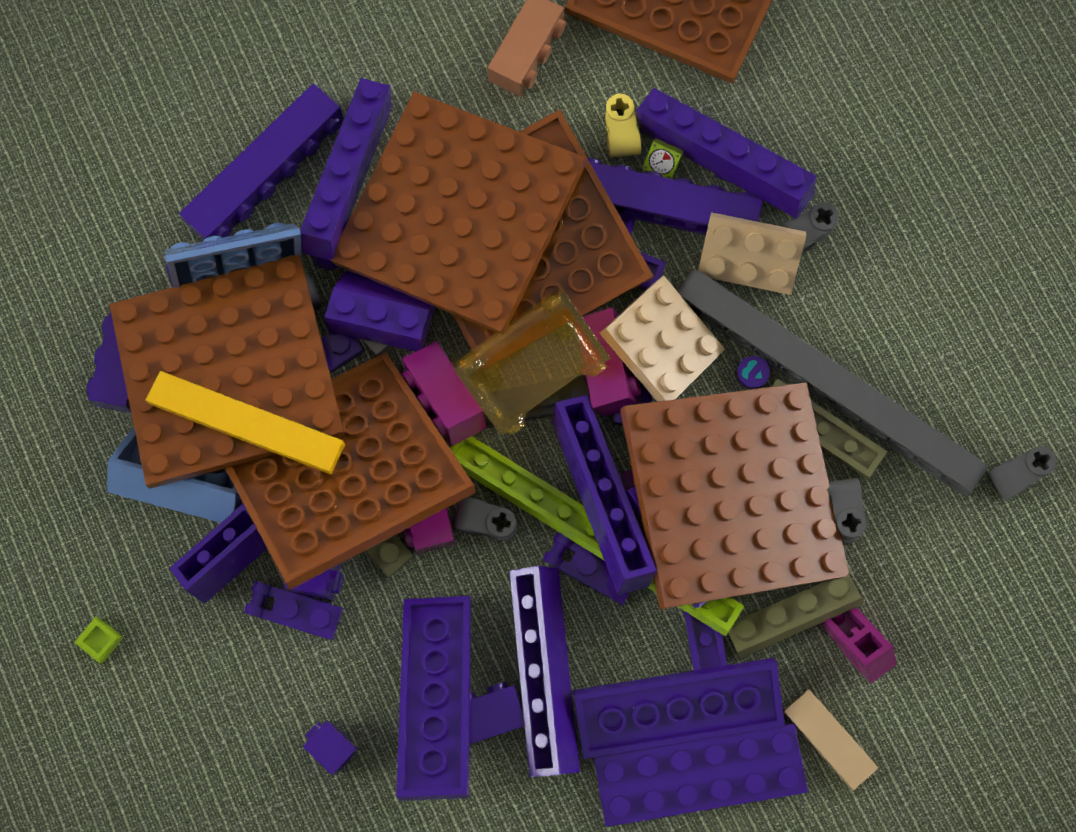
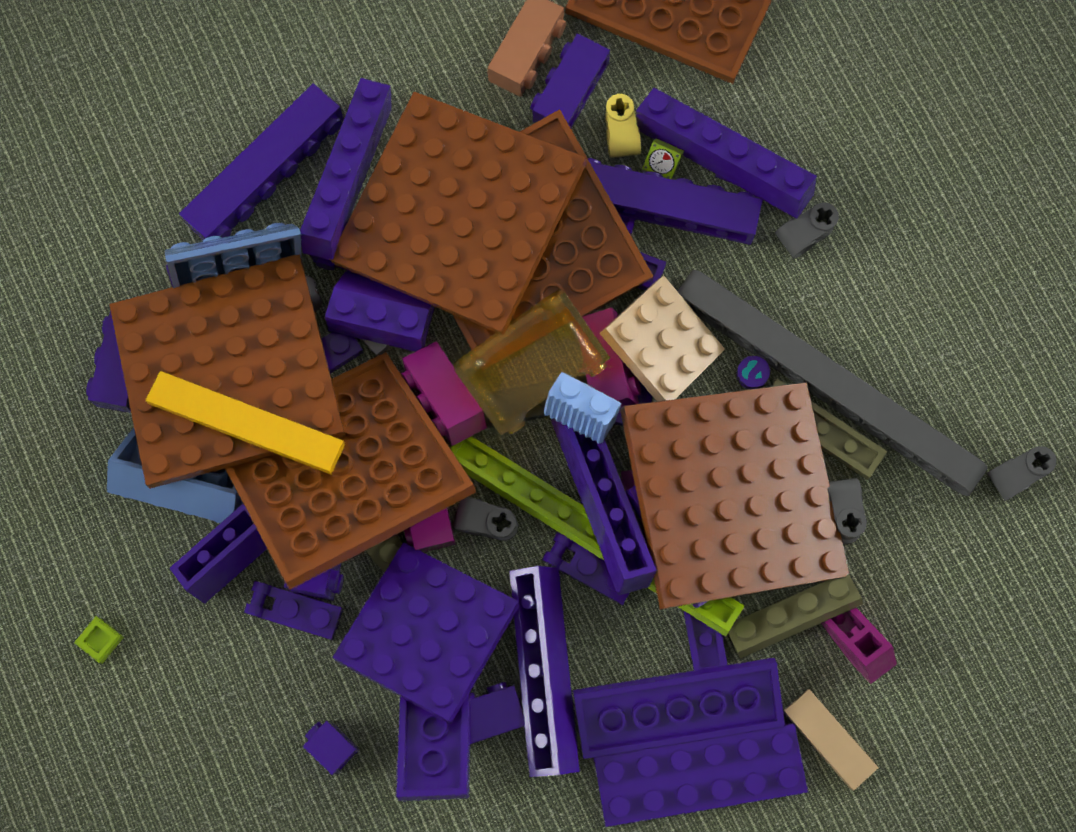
tan plate [698,212,806,295] -> none
none -> dark purple plate [332,542,520,724]
none -> dark purple brick [530,33,610,129]
none -> light blue brick [544,372,621,444]

